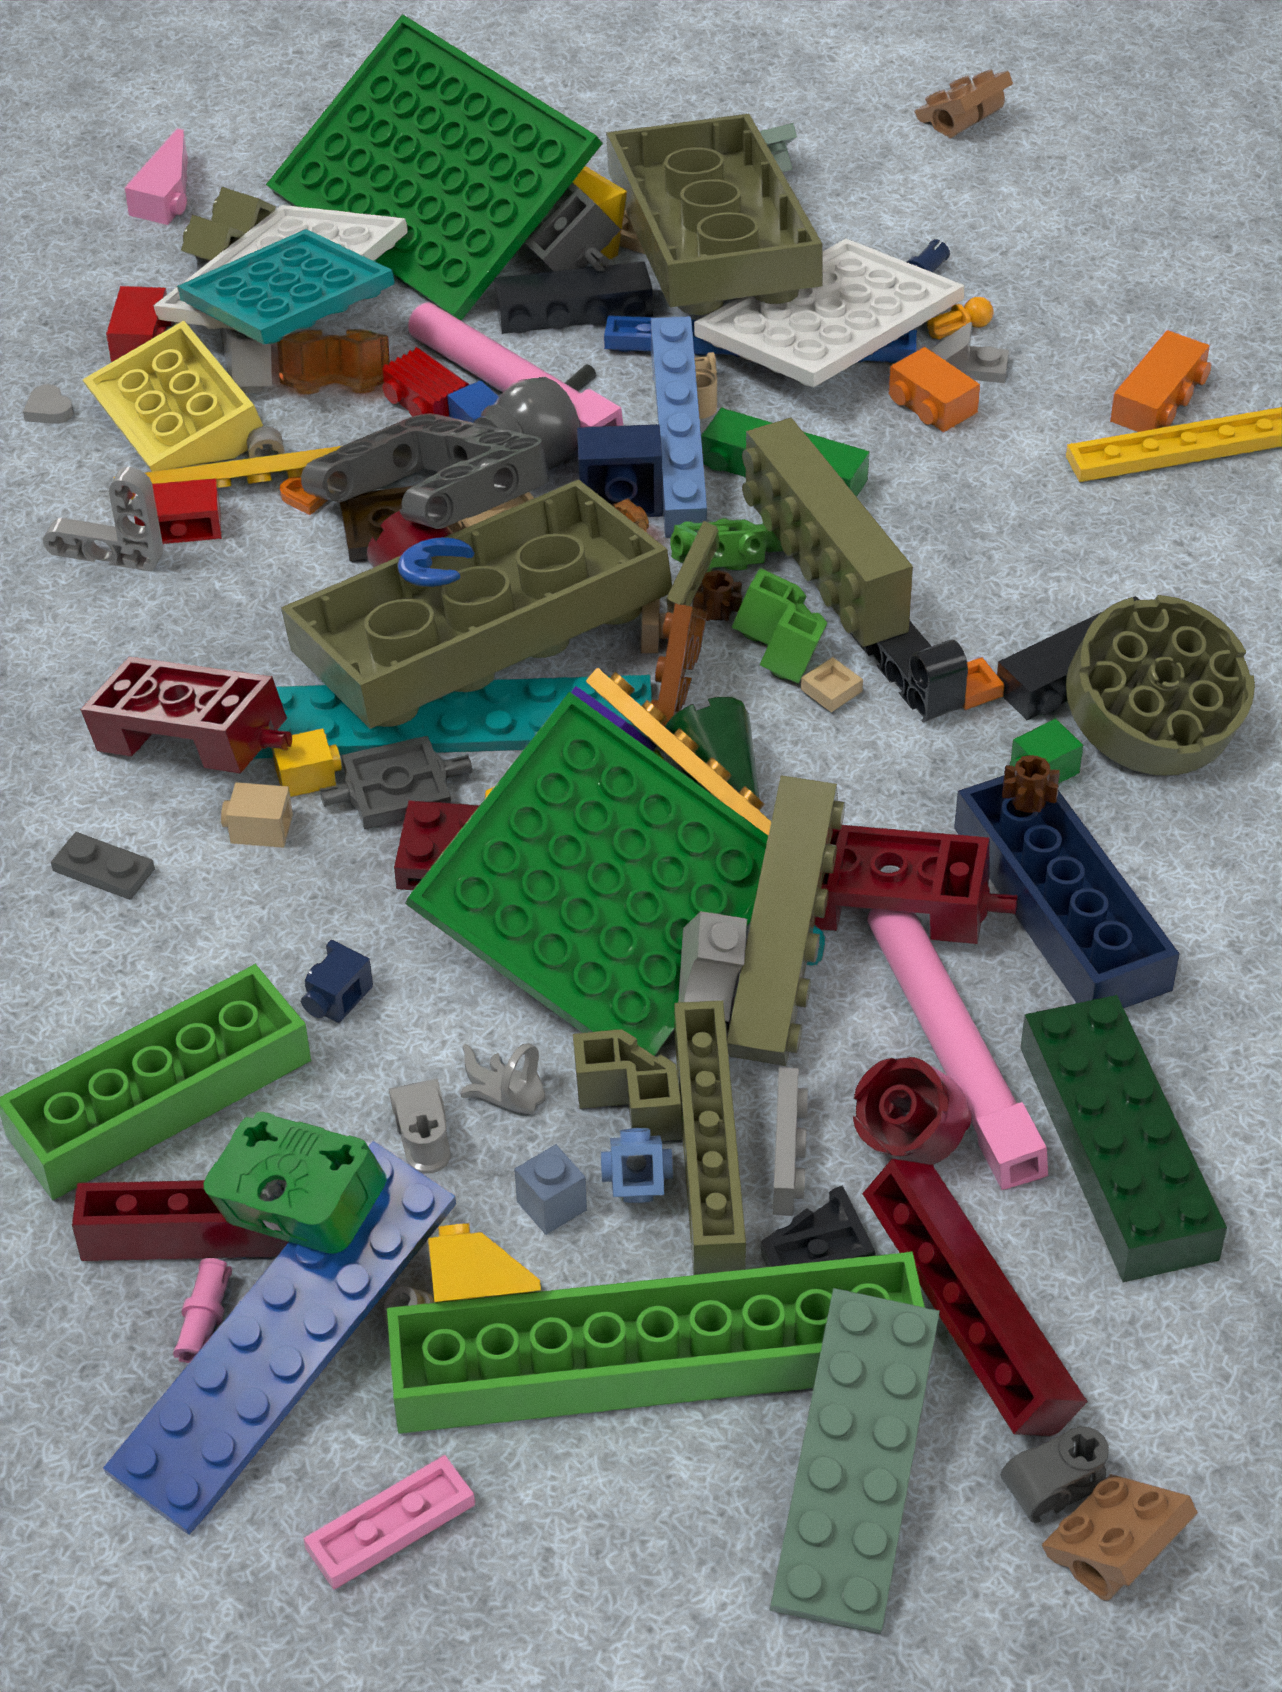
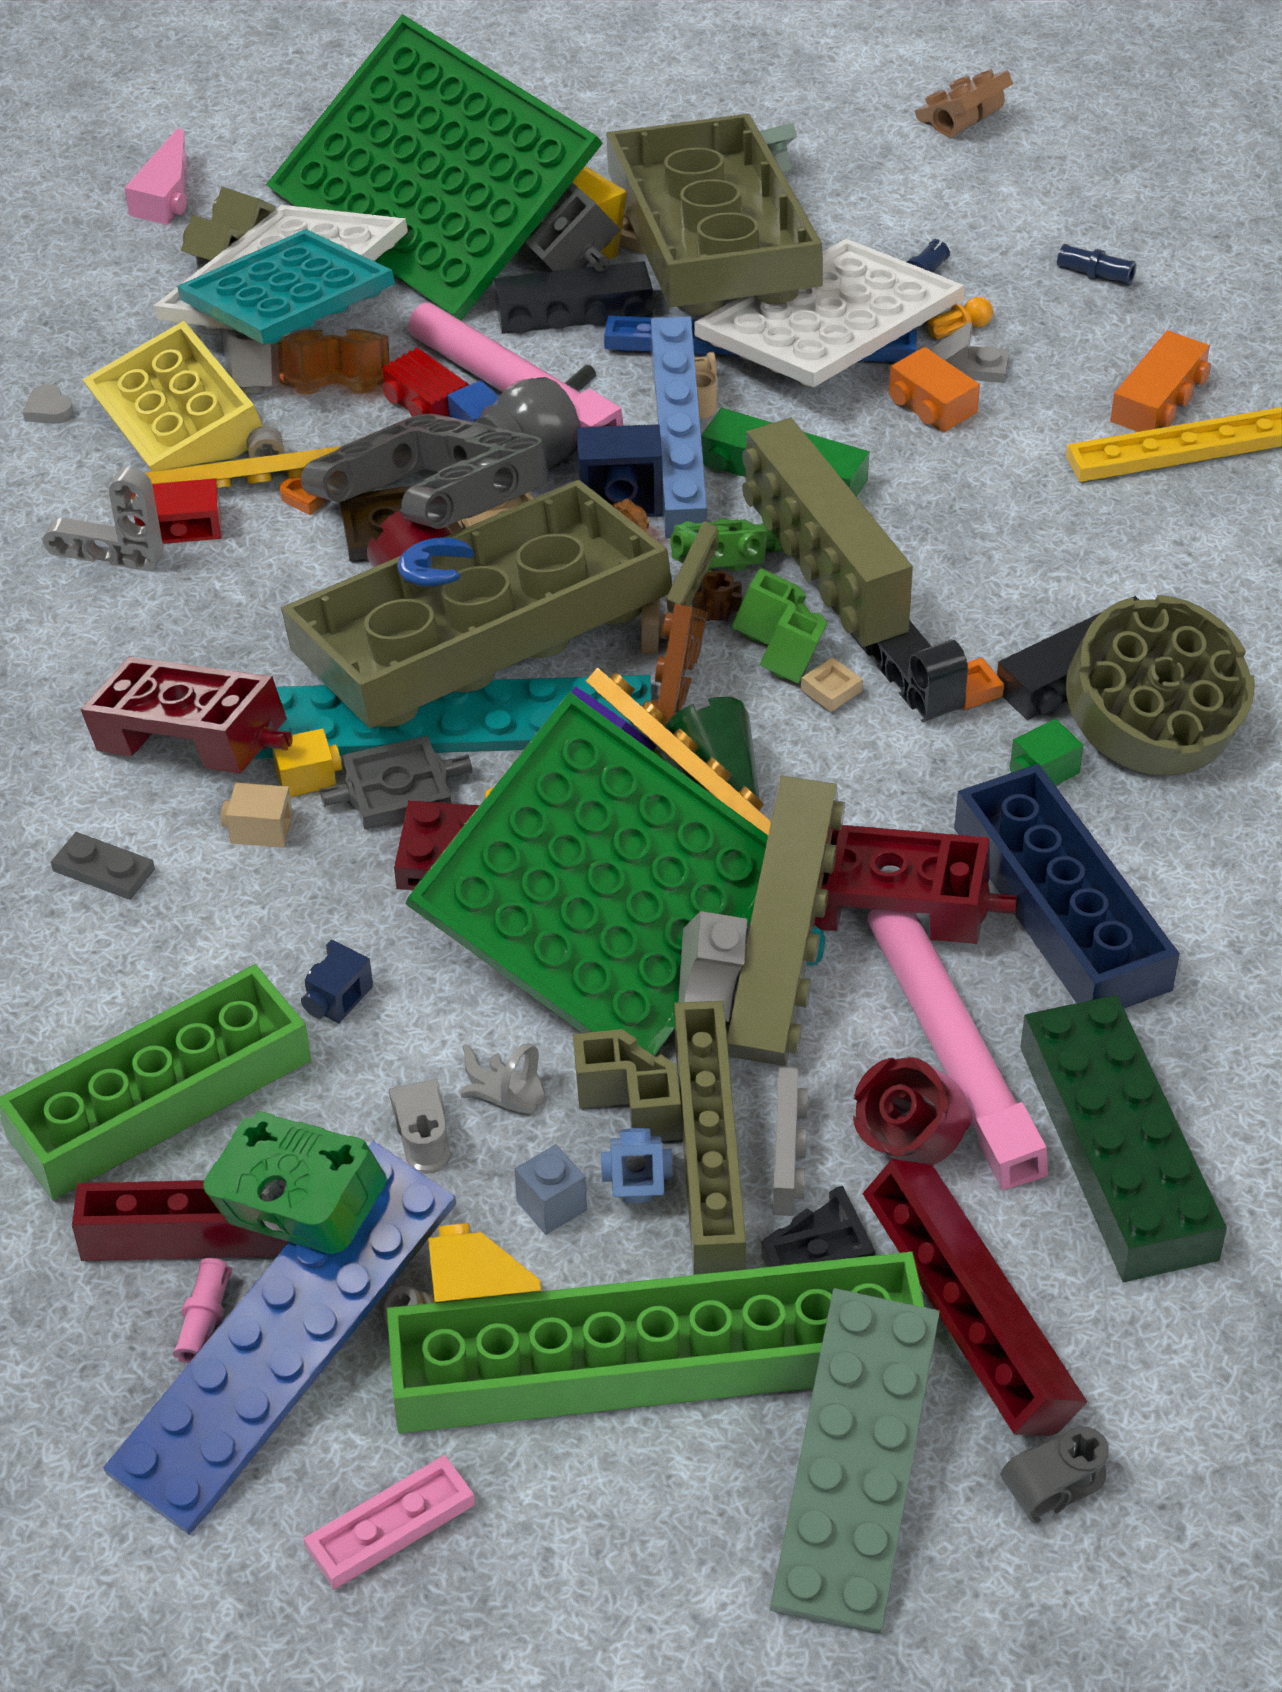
red brick [106,286,174,362] -> none
reddish brown gear [1002,755,1060,813] -> none
medium nougat plate [1041,1474,1198,1600] -> none
none -> dark blue pin [1057,244,1137,285]

